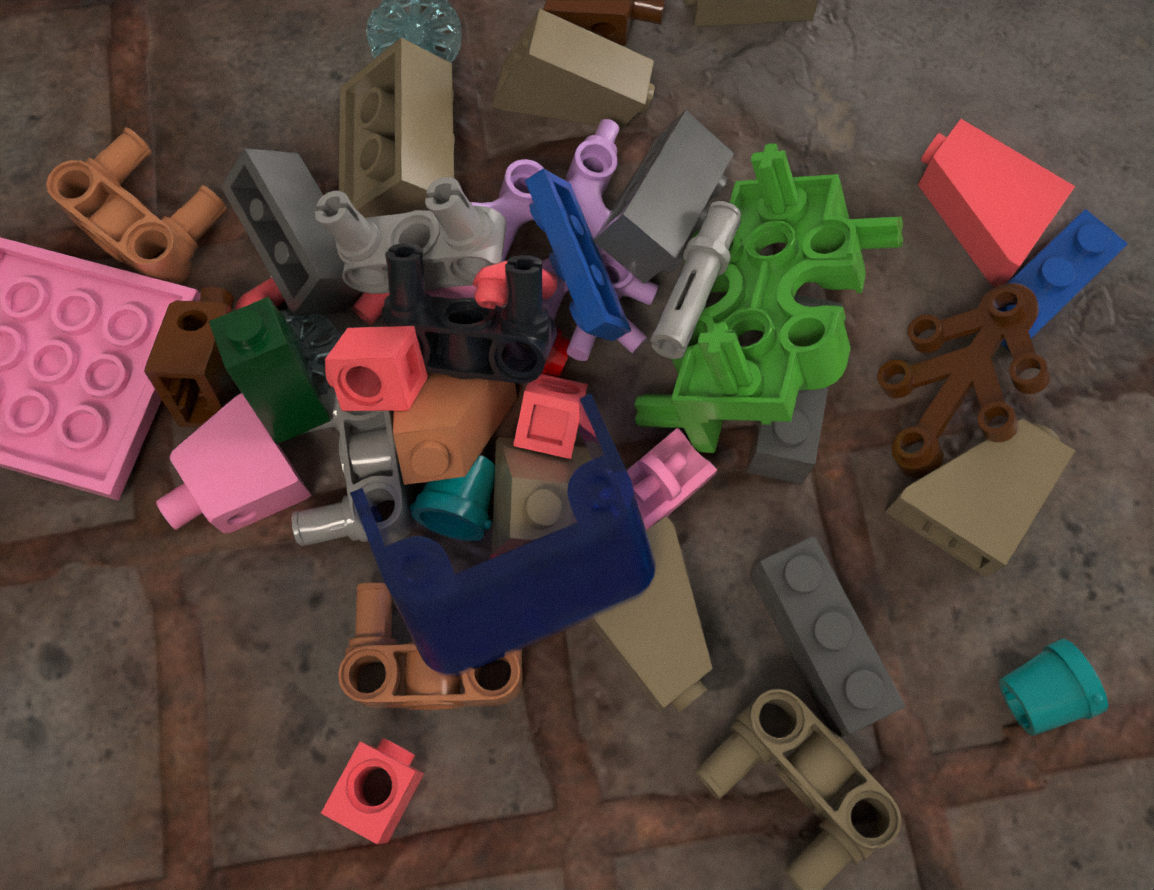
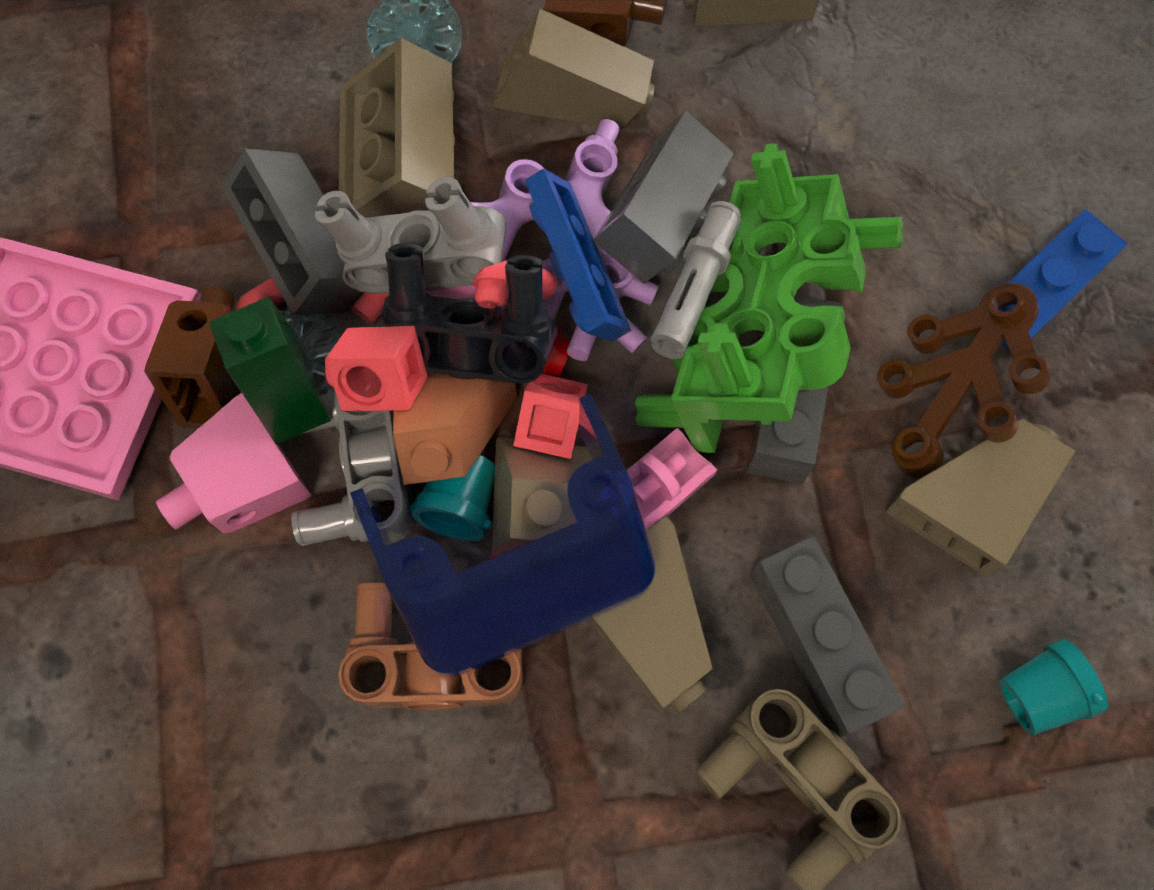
nougat piece [46,127,228,285] -> none
coral brick [321,737,424,844] -> none
coral slope [918,119,1075,287] -> none

